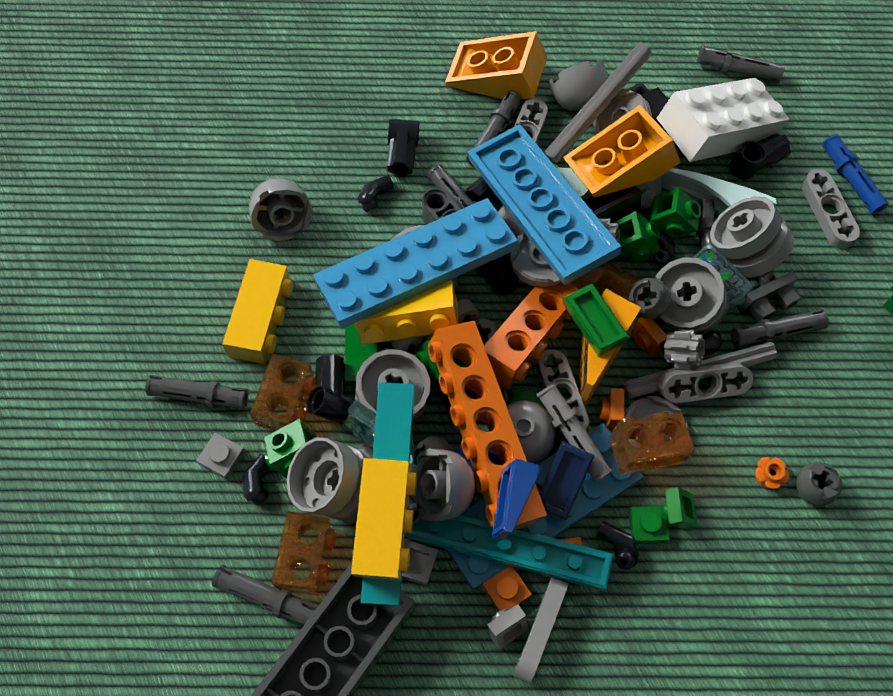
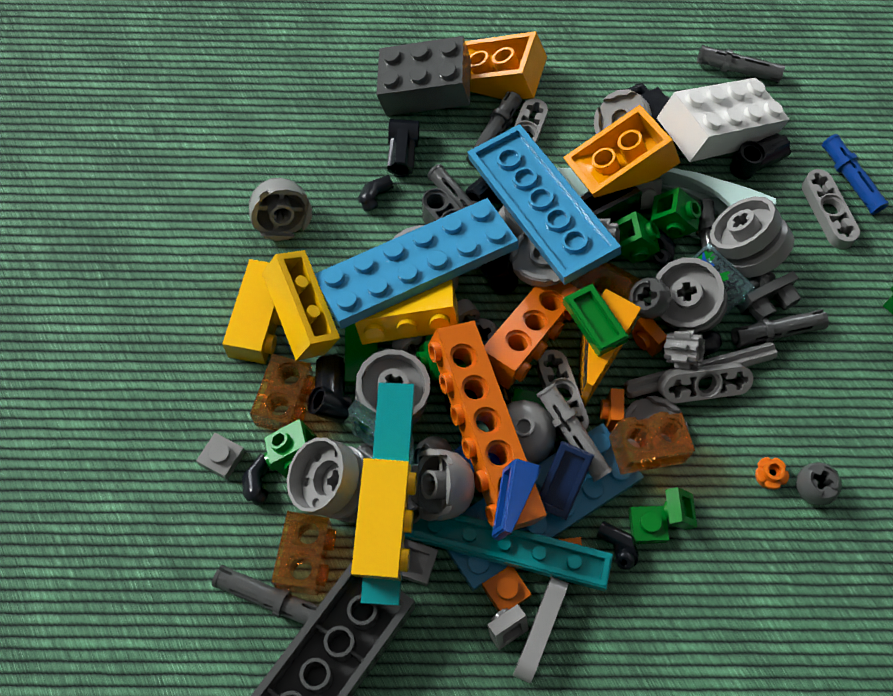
dark grey pin [145,374,249,410] -> none
light grey axle [545,43,652,163] -> none
light grey cylinder [549,60,608,111] -> none
none -> yellow brick [262,250,340,361]
none -> dark grey brick [376,36,471,116]

